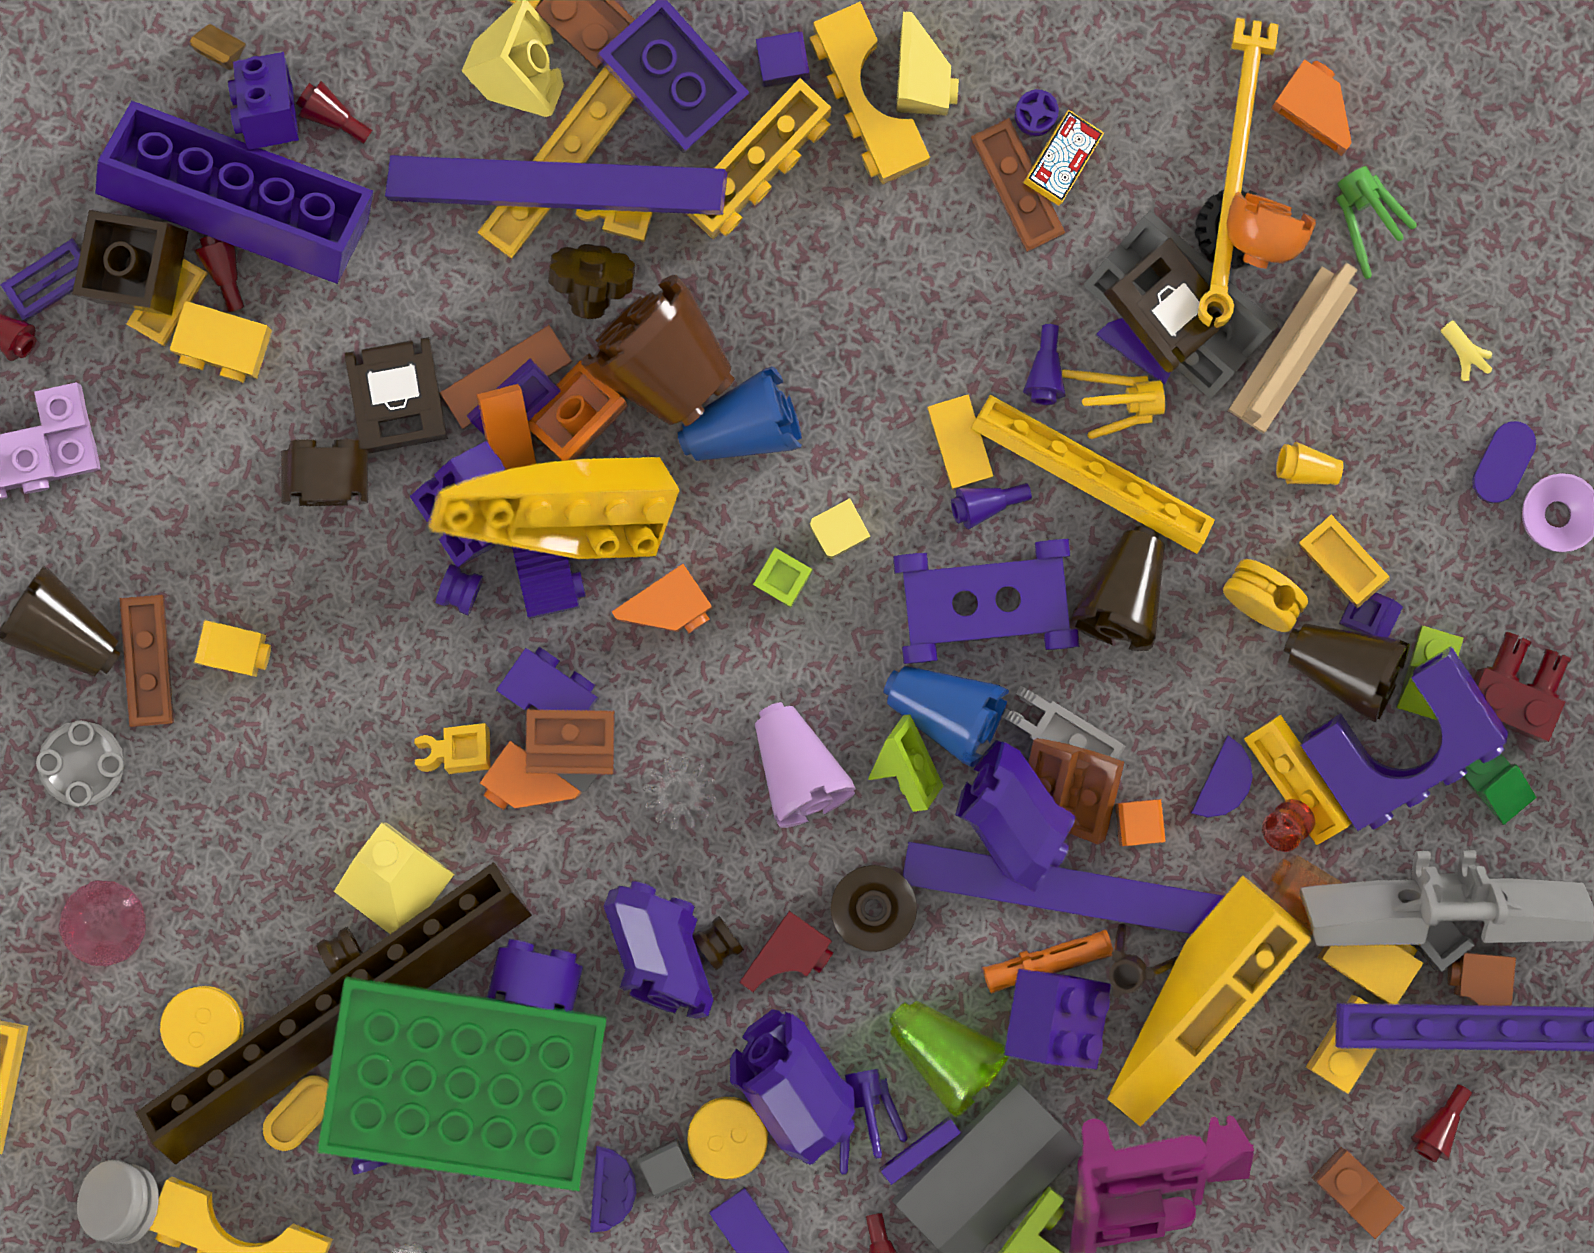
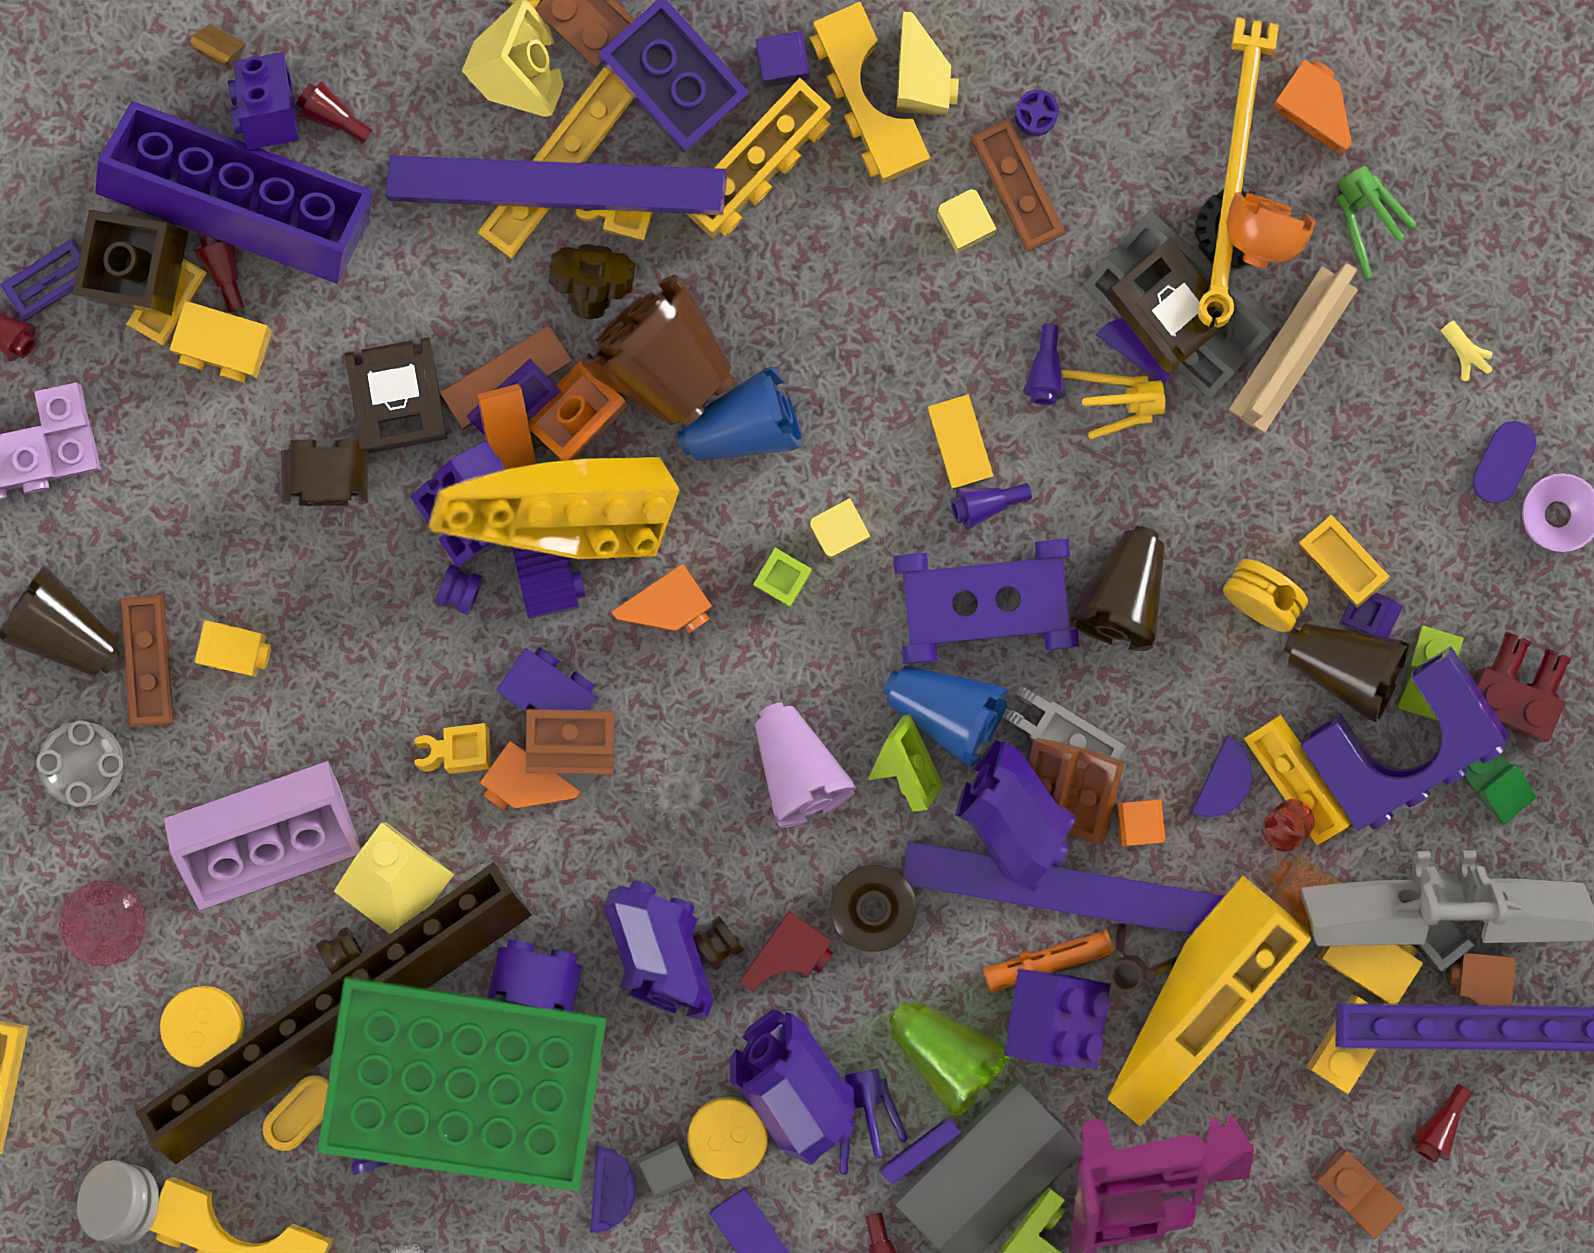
yellow tile [971,395,1215,554] -> none
tile [1023,110,1104,206] -> none
yellow cone [1276,442,1343,485] -> none
none -> lavender slope [164,761,361,910]
none -> light yellow piece [937,189,996,254]

